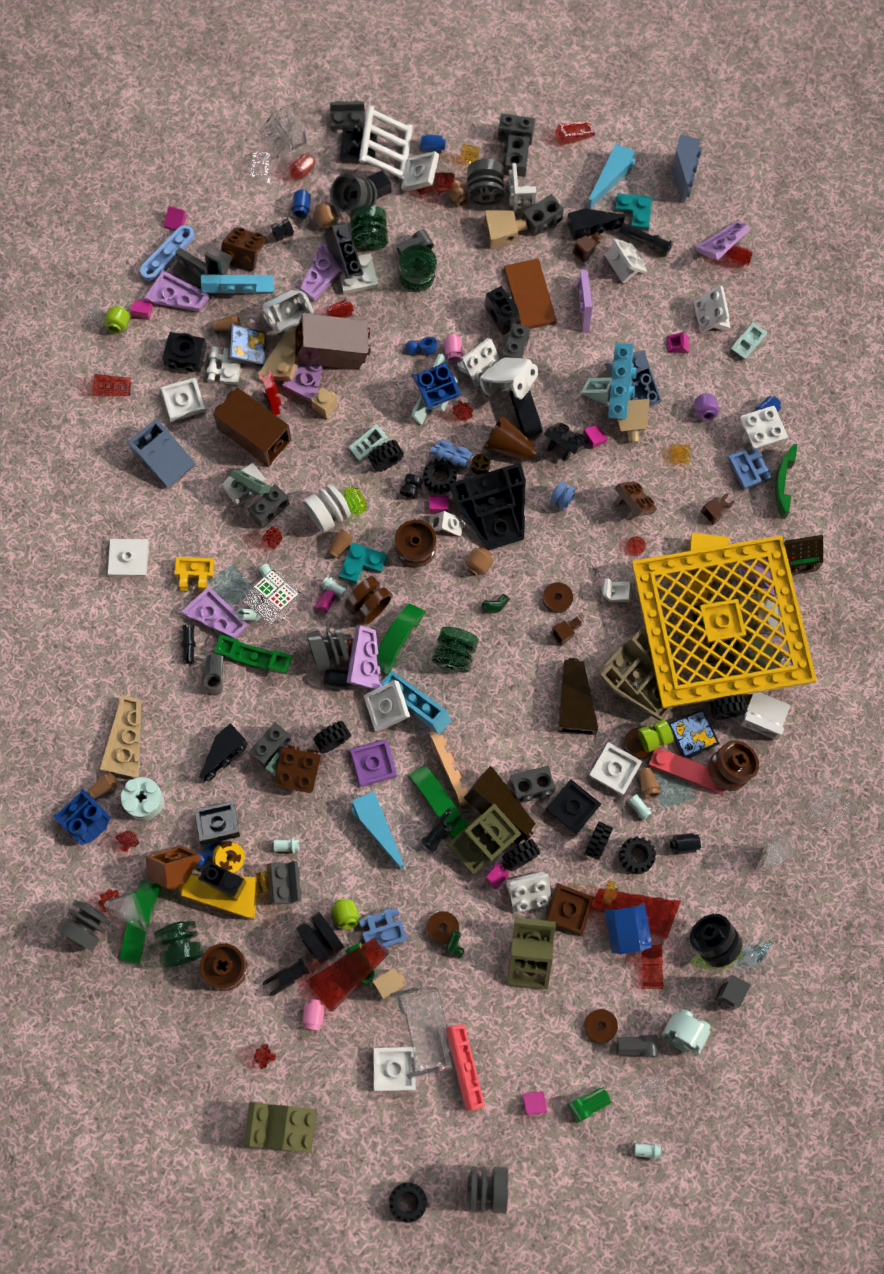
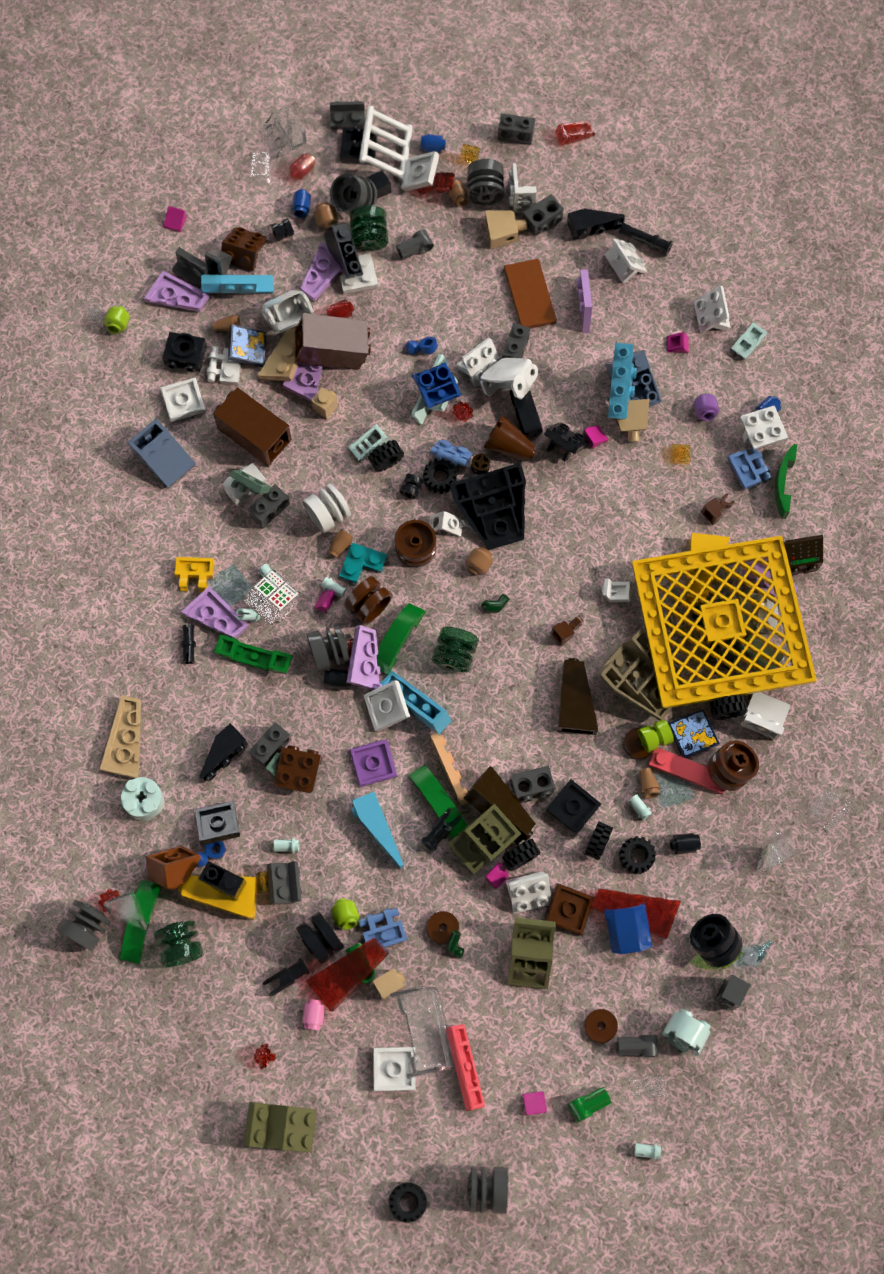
blue slope [53,788,111,845] -> none
medium nougat cone [88,772,119,799] -> none
clear red slope [92,374,131,396] -> none
white plate [108,539,149,577] -> none
clear red plant [116,830,140,852] -> none
dark pink slope [130,300,153,320] -> none
light blue plate [140,225,195,281] -> none
reddish brown wheel [200,943,248,991] -> none
dark grey piece [204,654,224,696] -> none
yellow piece [212,841,245,873] -> none
red plate [258,370,282,415] -> none
clear red plant [263,526,283,549] -> none
black tyre [313,721,351,754] -> none
clear neon green brick [343,486,368,515] -> none
clear green wheel [398,244,437,293] -> none
dark pink slope [429,496,448,514] -> none
bright pink brick [444,334,463,363] -> none
black brick [485,286,520,335] -> none
dark grey brick [502,135,530,177] -> none
reddish brown piece [543,582,573,613] -> none
medium blue wheel [550,481,576,511] -> none
reddish brown piece [572,232,602,263] -> none
light aqua slope [581,377,612,405] -> none
medium azure slope [587,144,636,209] -> none
white plate [589,742,642,796] -> none
clear yellow plate [602,880,618,905] -> none
reddish brown plate [613,481,657,521] -> none
teal plate [615,193,652,231] -> none
clear red tile [627,536,646,556] -> none
clear red slope [641,944,664,989] -> none
sand blue slope [671,135,702,203] -> none
lavender wing [696,221,749,260] -> none
clear red brick [725,245,753,266] -> none

